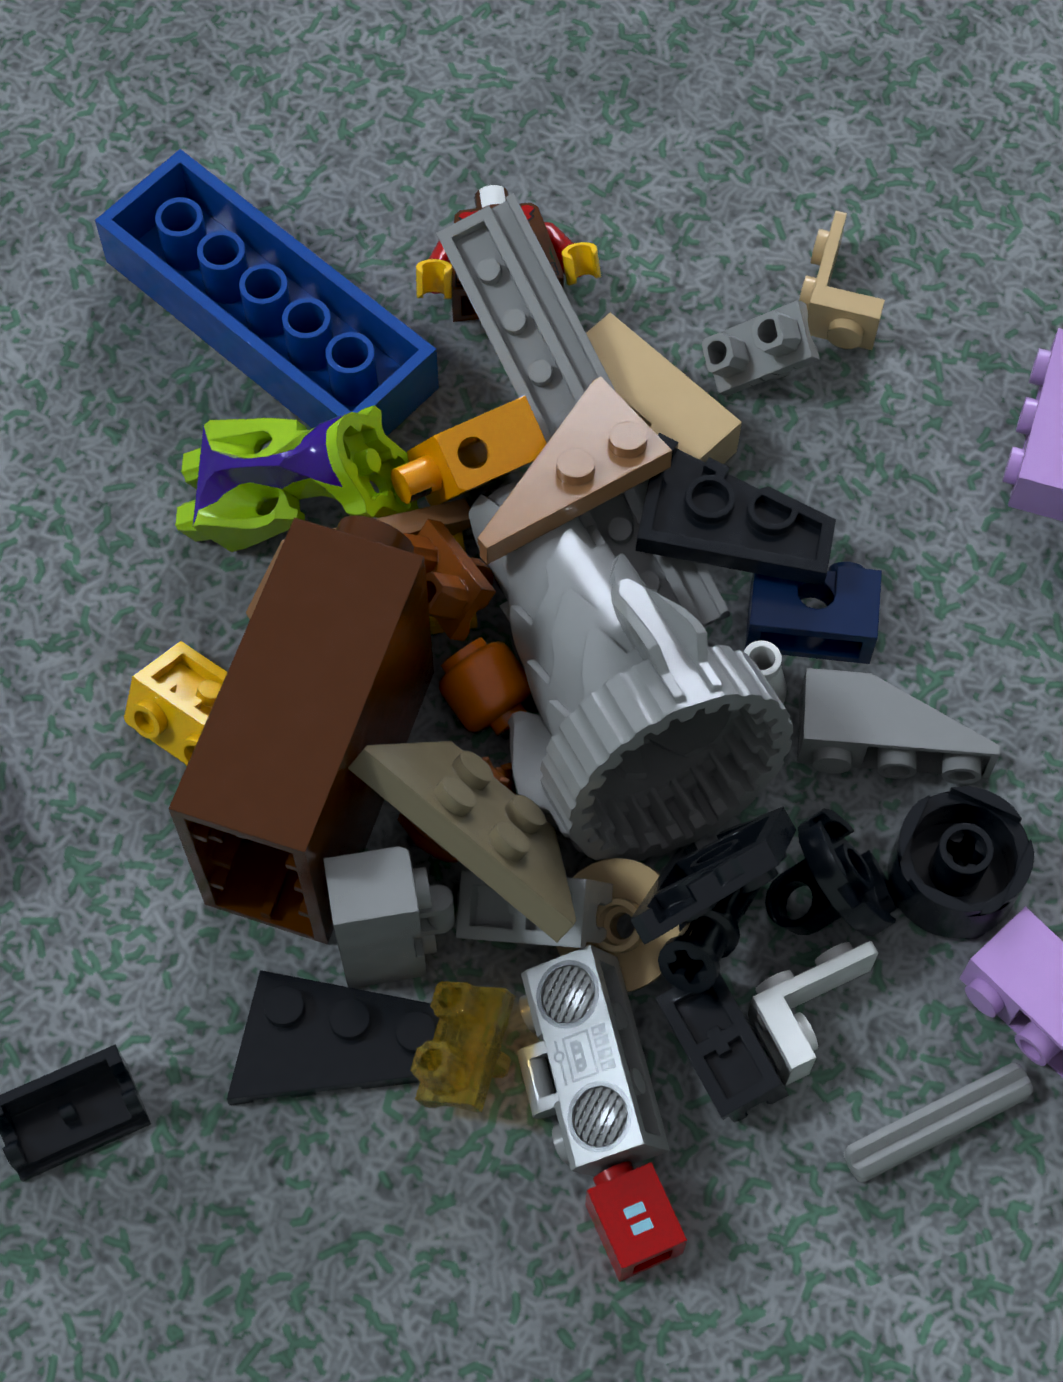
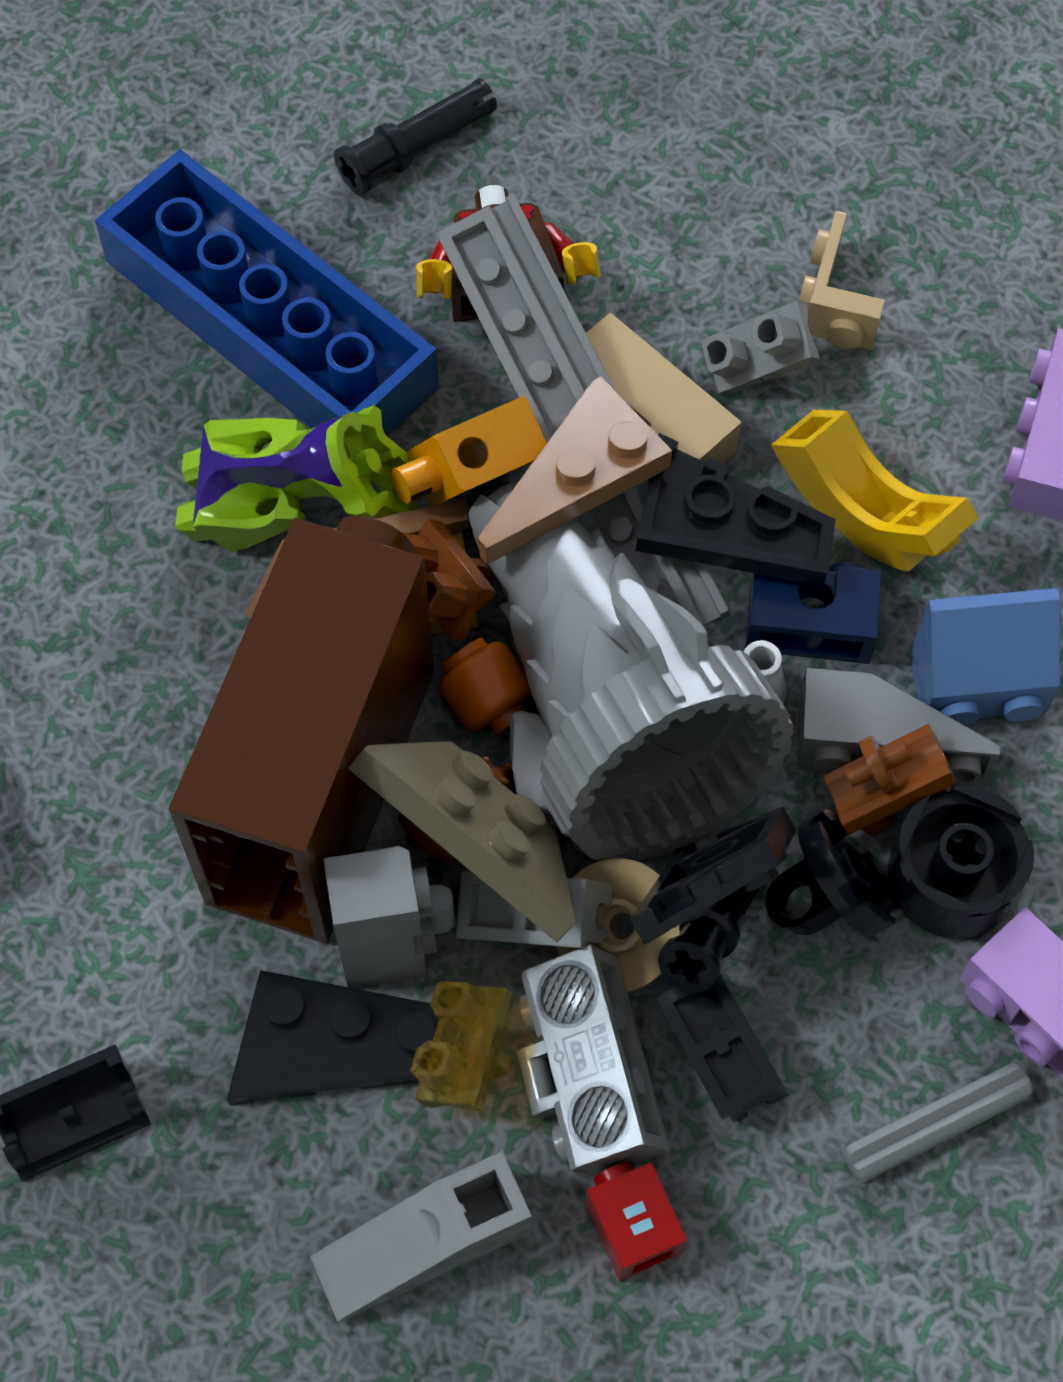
yellow bracket [124,641,227,766] -> none
white bracket [747,941,878,1086] -> none
none -> light grey slope [310,1151,532,1323]
none -> black pin [334,78,497,196]
none -> yellow arch [771,409,979,572]
none -> dark orange hips [823,724,957,836]
none -> medium blue slope [910,588,1060,726]

